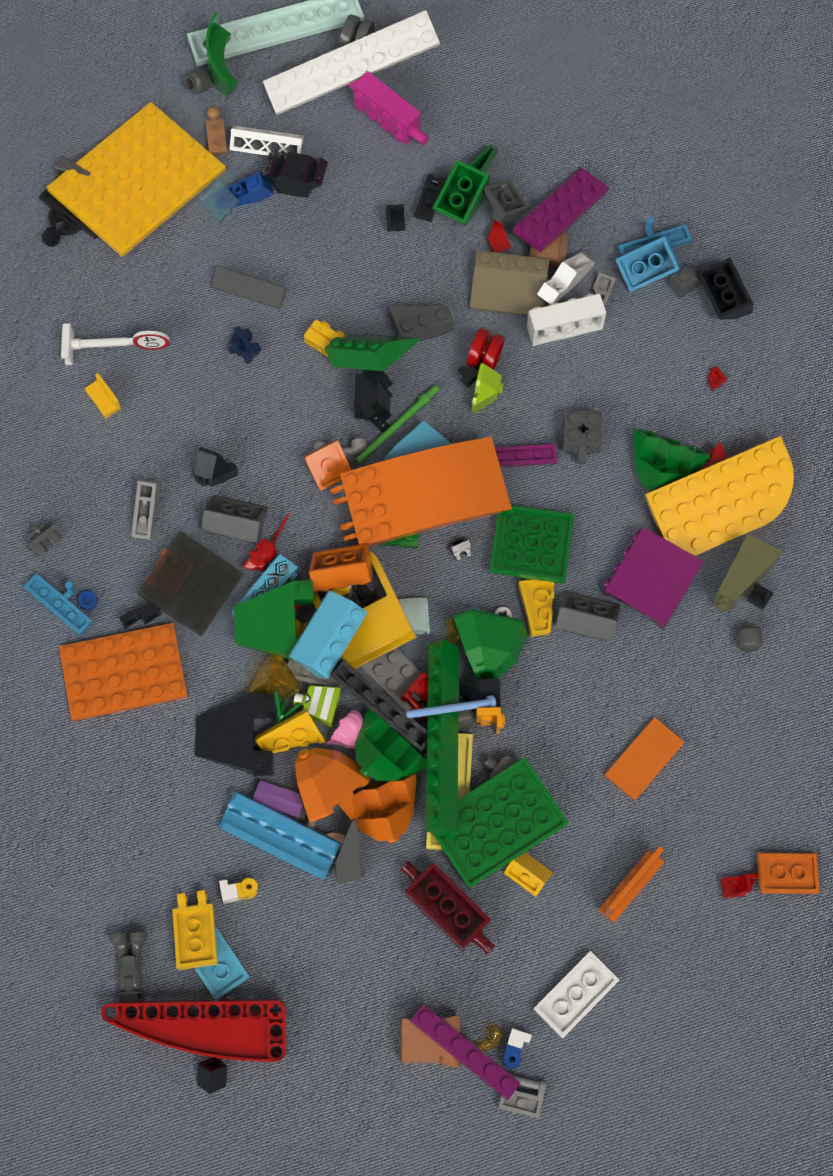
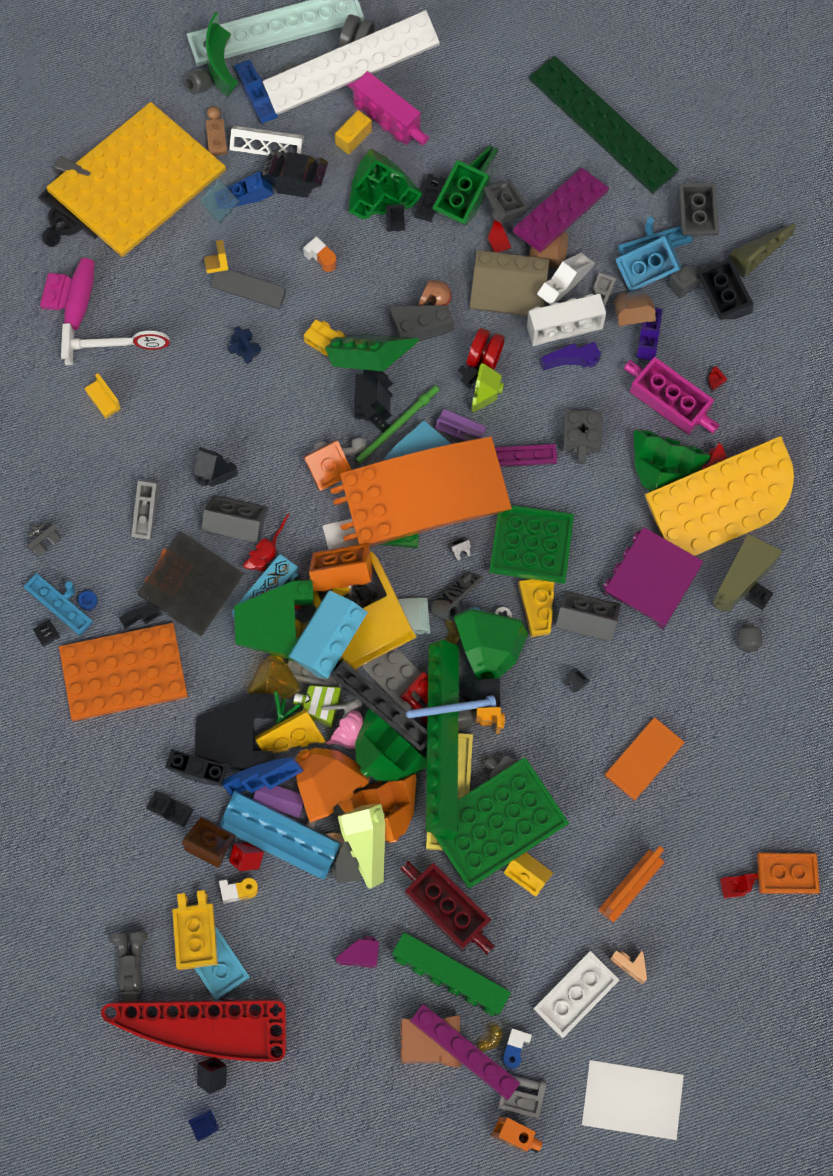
none -> black tile [33,619,60,647]
none -> dark pink plate [40,258,95,330]
none -> black slope [146,791,193,828]
none -> black slope [165,749,228,786]
none -> reddish brown bracket [182,817,236,868]
none -> clear blue panel [188,1110,220,1141]
none -> yellow panel [204,240,228,273]
none -> blue slope [222,757,303,796]
none -> red panel [229,843,264,871]
none -> blue slope [234,60,278,123]
none -> leg [303,236,337,272]
none -> light grey plant [322,699,362,726]
none -> white sticker [323,519,359,550]
none -> yellow brick [335,110,372,155]
none -> magenta slope [336,937,379,969]
none -> yellowish green wedge [338,804,386,888]
none -> green brick [348,148,422,220]
none -> green brick [392,932,511,1017]
none -> nougat helmet [417,280,452,306]
none -> dark grey door [431,572,483,621]
none -> medium lavender piece [435,409,486,441]
none -> orange torso [491,1117,543,1153]
none -> dark green plate [529,56,679,194]
none -> dark purple slope [540,342,601,371]
none -> black tile [564,668,590,693]
none -> white sticker [582,1060,684,1140]
none -> light nougat slope [610,951,647,985]
none -> medium nougat slope [613,290,656,326]
none -> dark pink brick [624,357,720,435]
none -> dark purple slope [636,308,662,360]
none -> dark grey slope [677,183,719,236]
none -> olive wedge [729,224,796,278]

